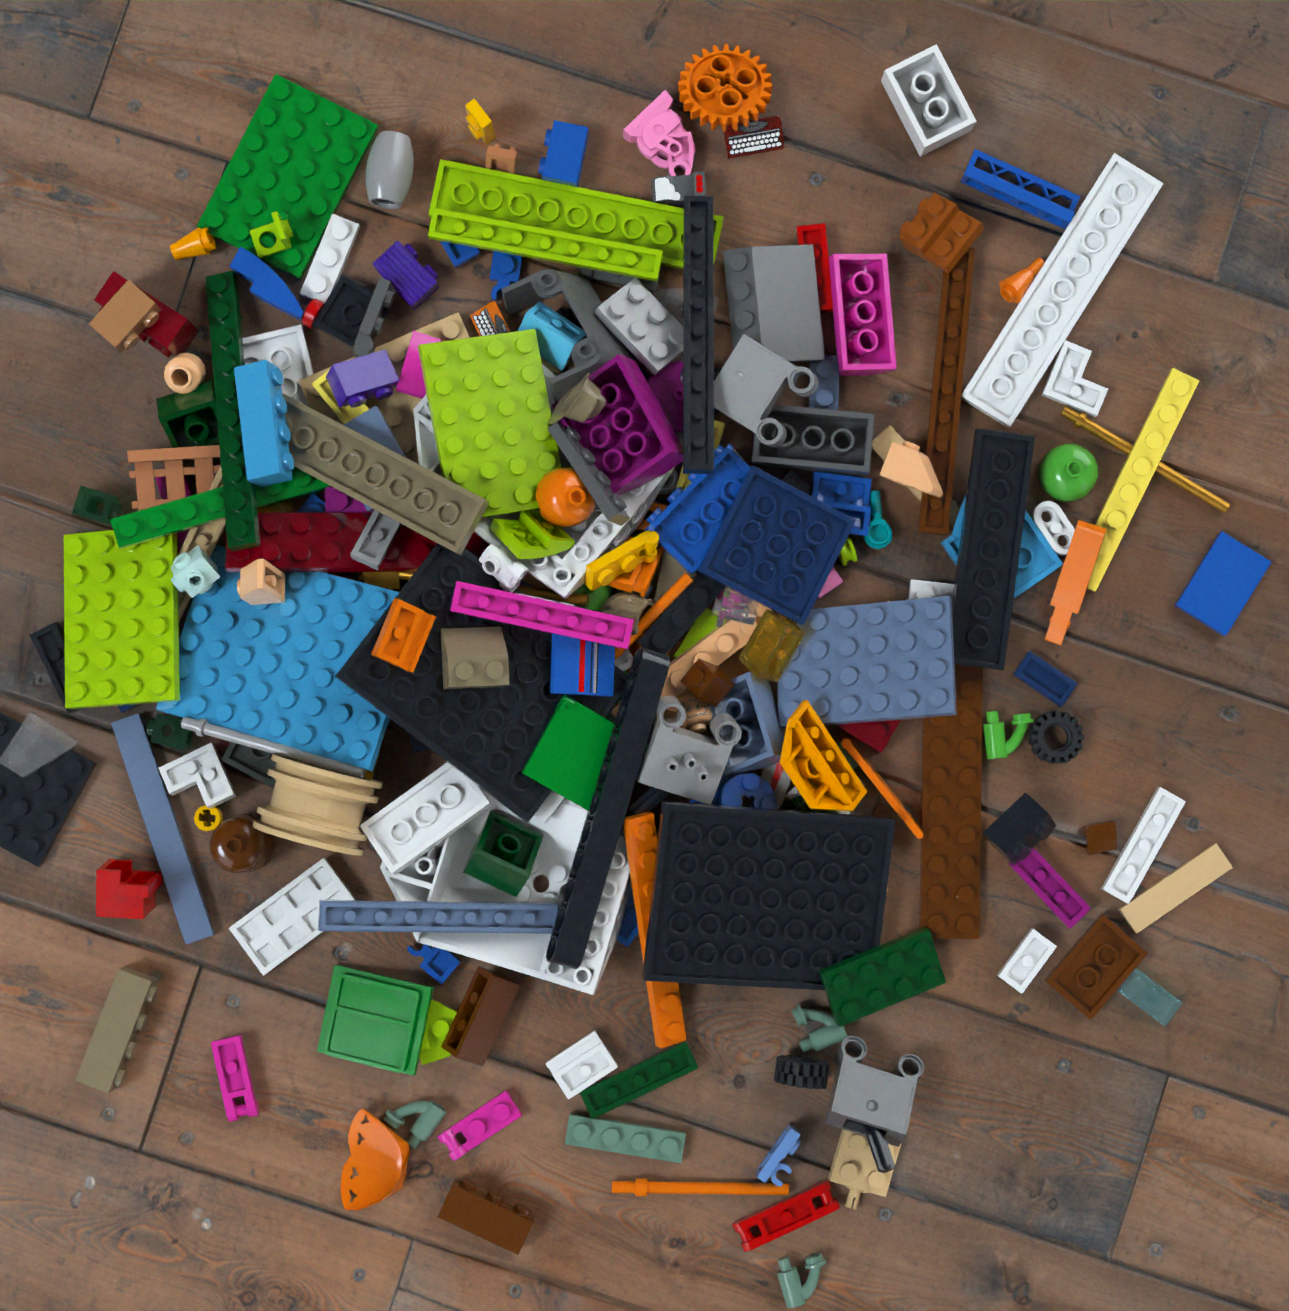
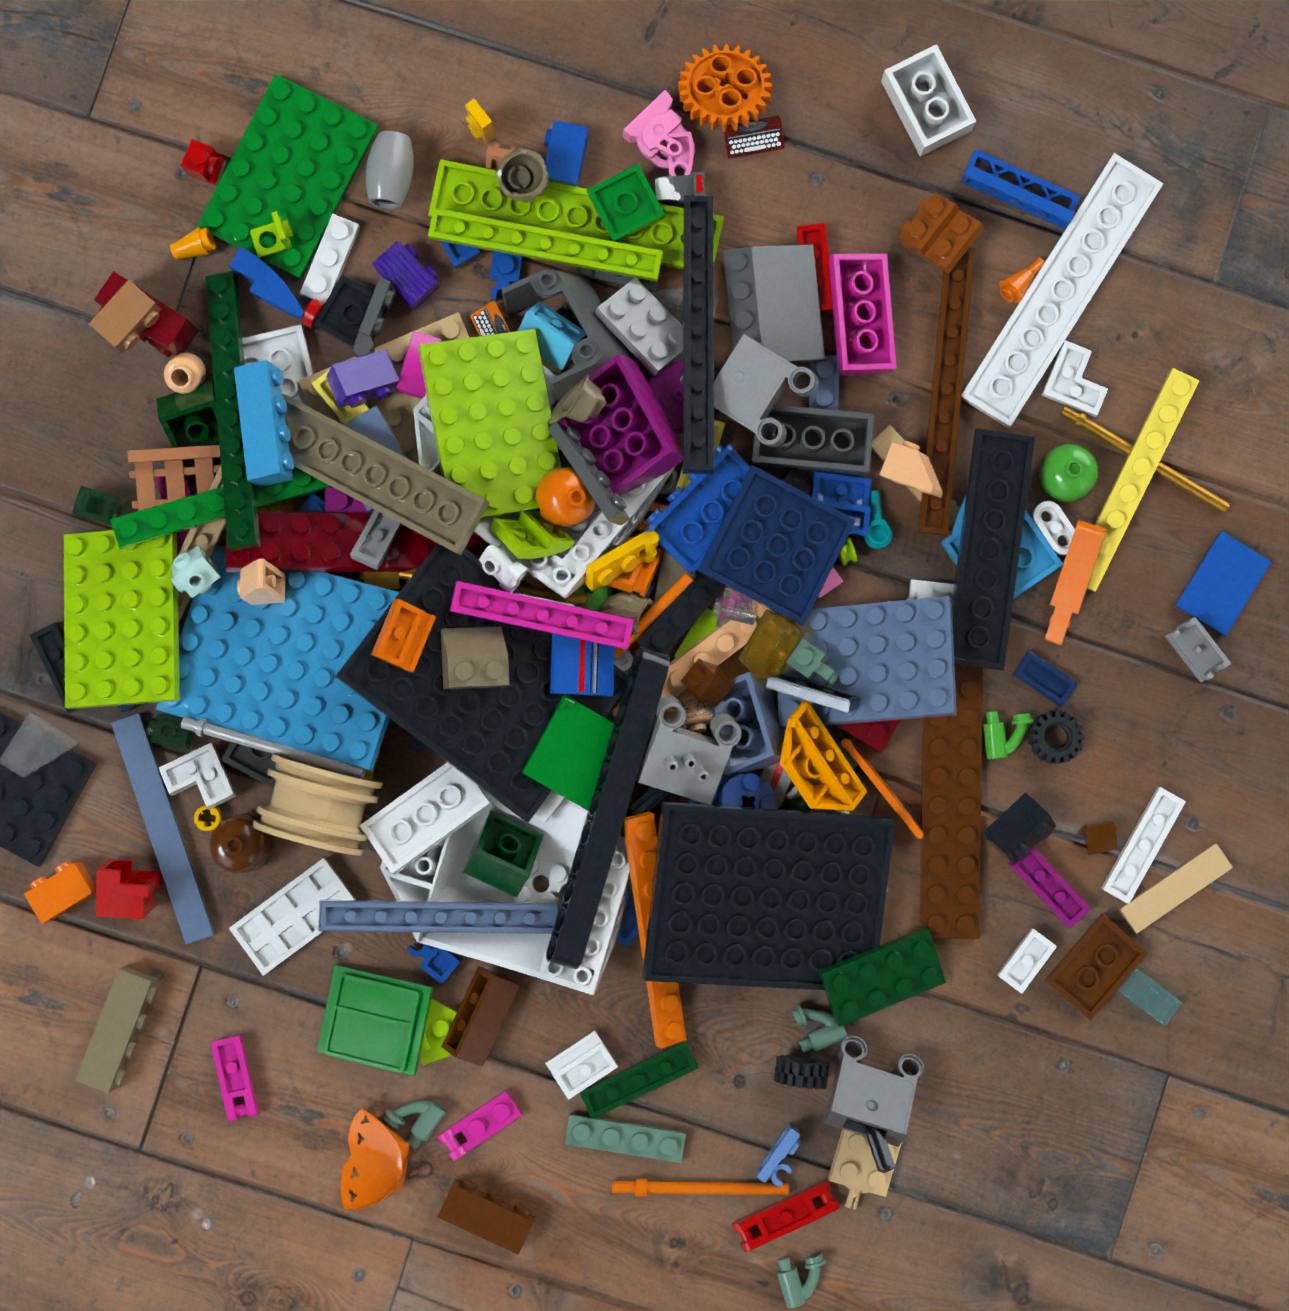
none -> orange brick [24,860,96,924]
none -> red brick [181,139,225,185]
none -> dark tan hair [495,148,549,203]
none -> green plate [586,164,665,242]
none -> tile [766,673,861,713]
none -> sand green plate [786,639,840,685]
none -> light grey hinge [1164,617,1232,682]

